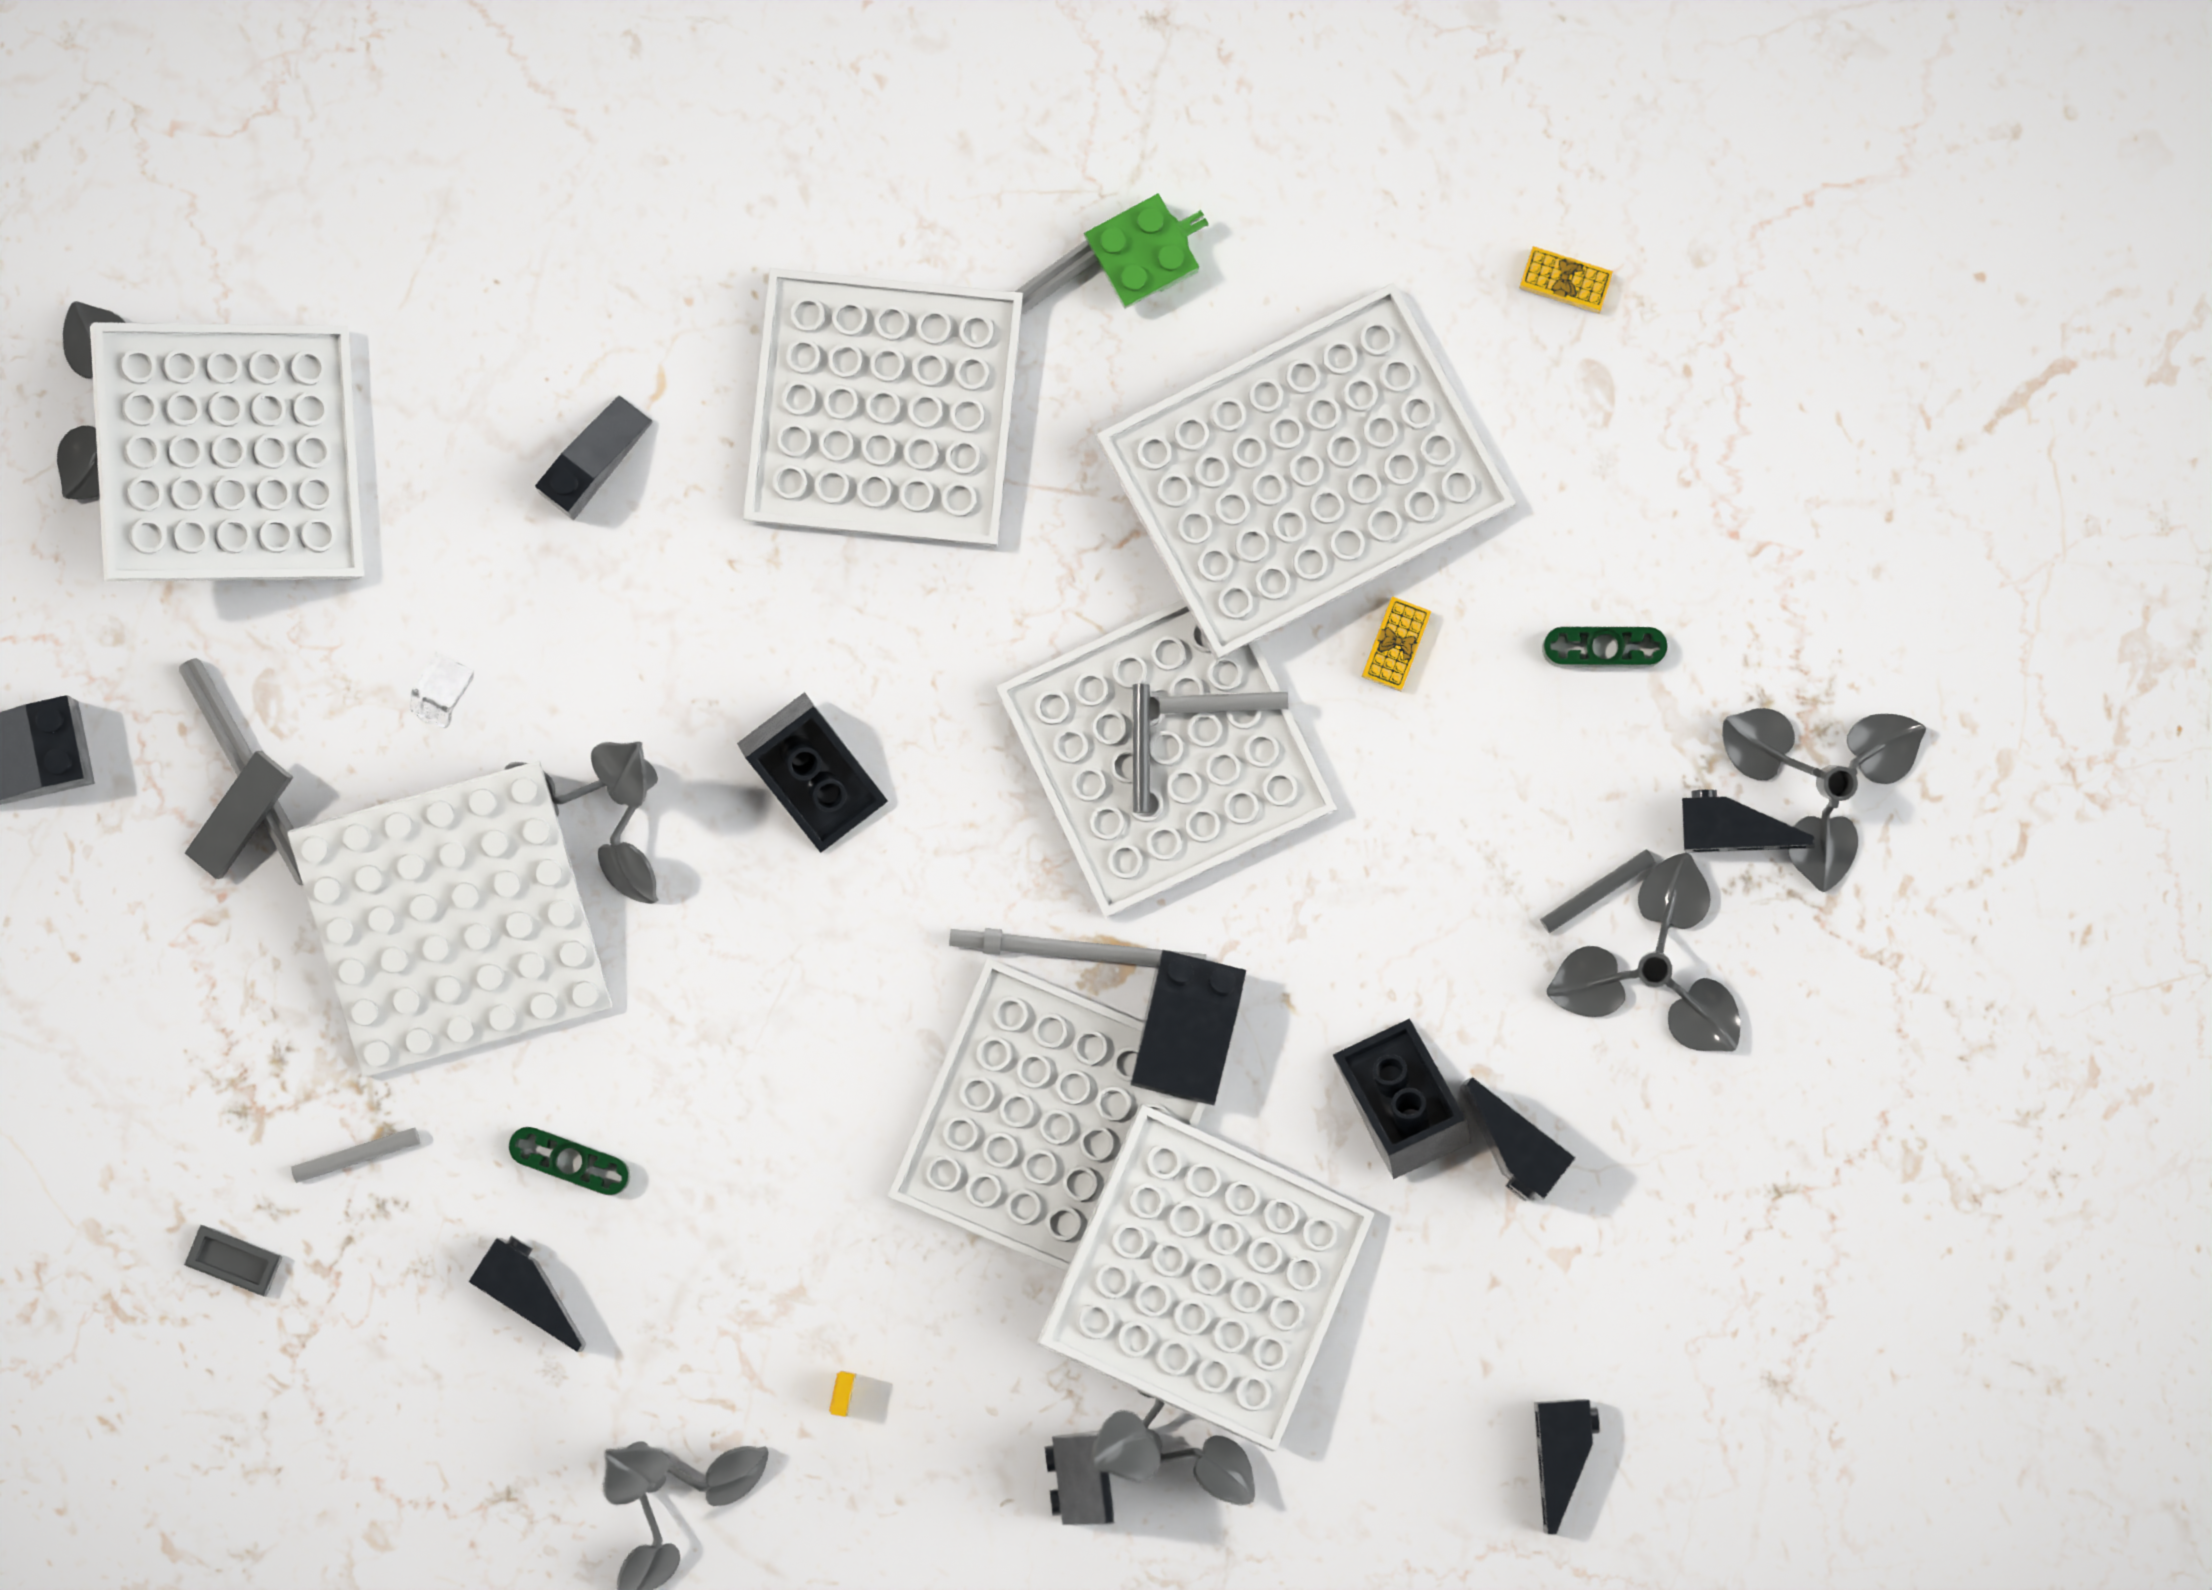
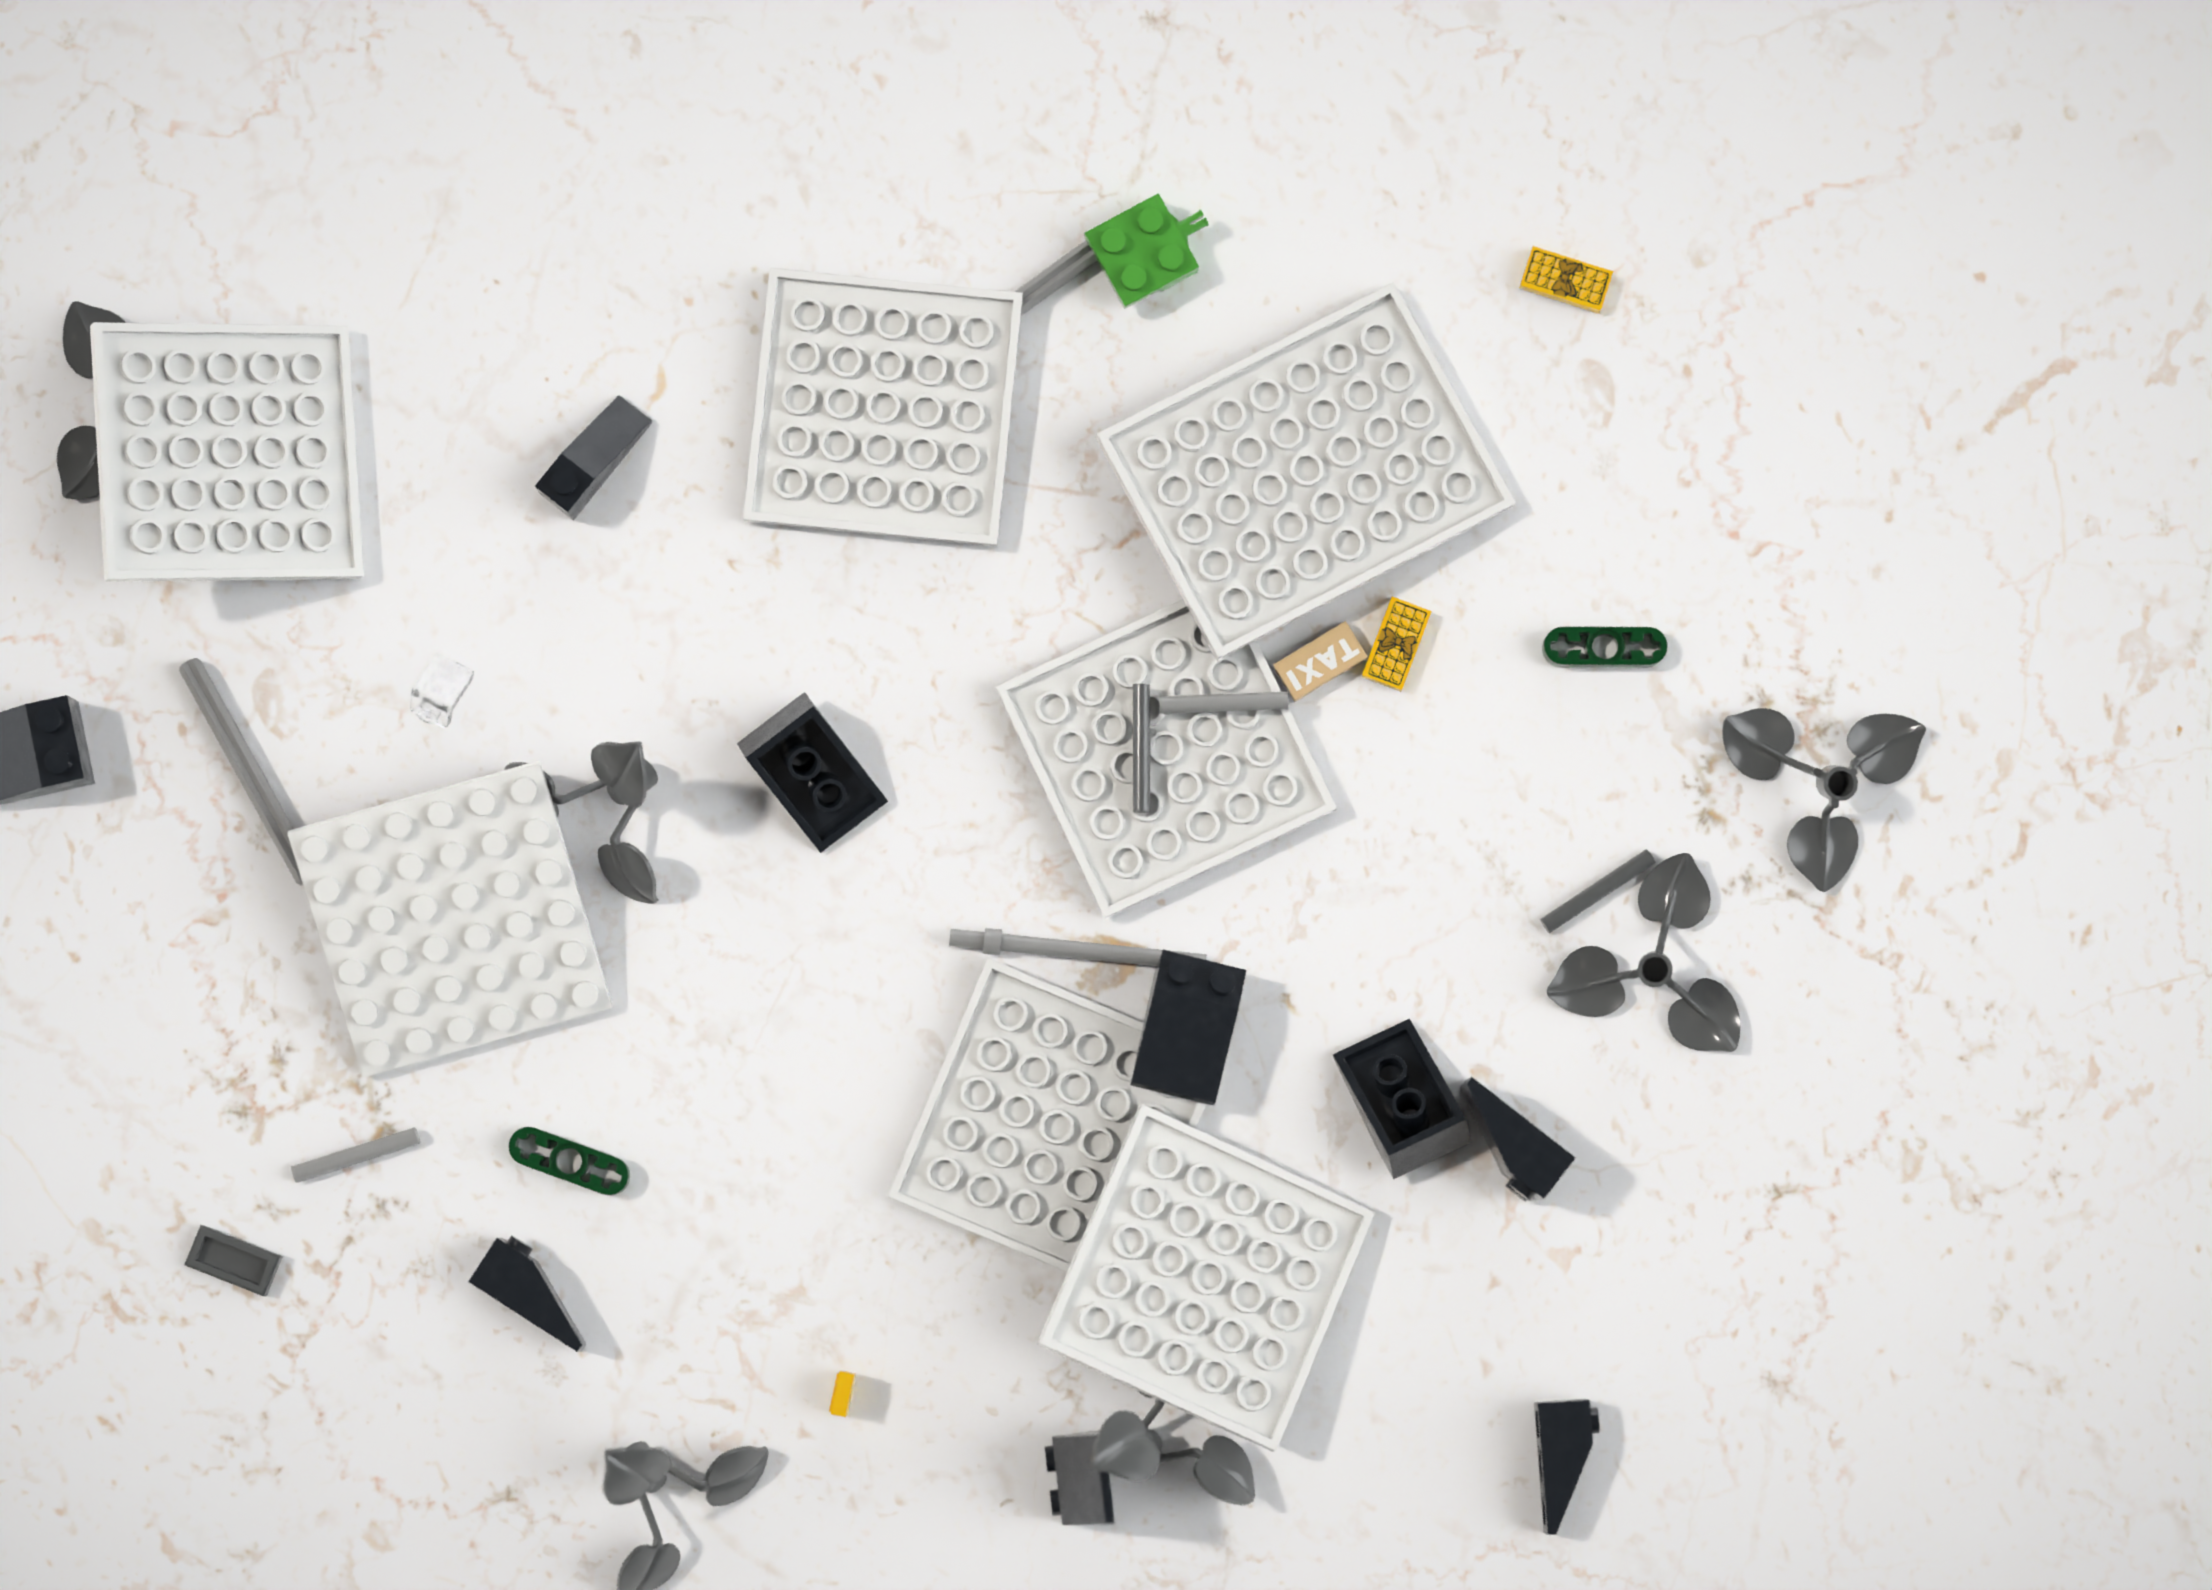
dark grey tile [185,751,293,879] -> none
black slope [1682,789,1815,853] -> none
none -> tan tile [1272,621,1368,702]

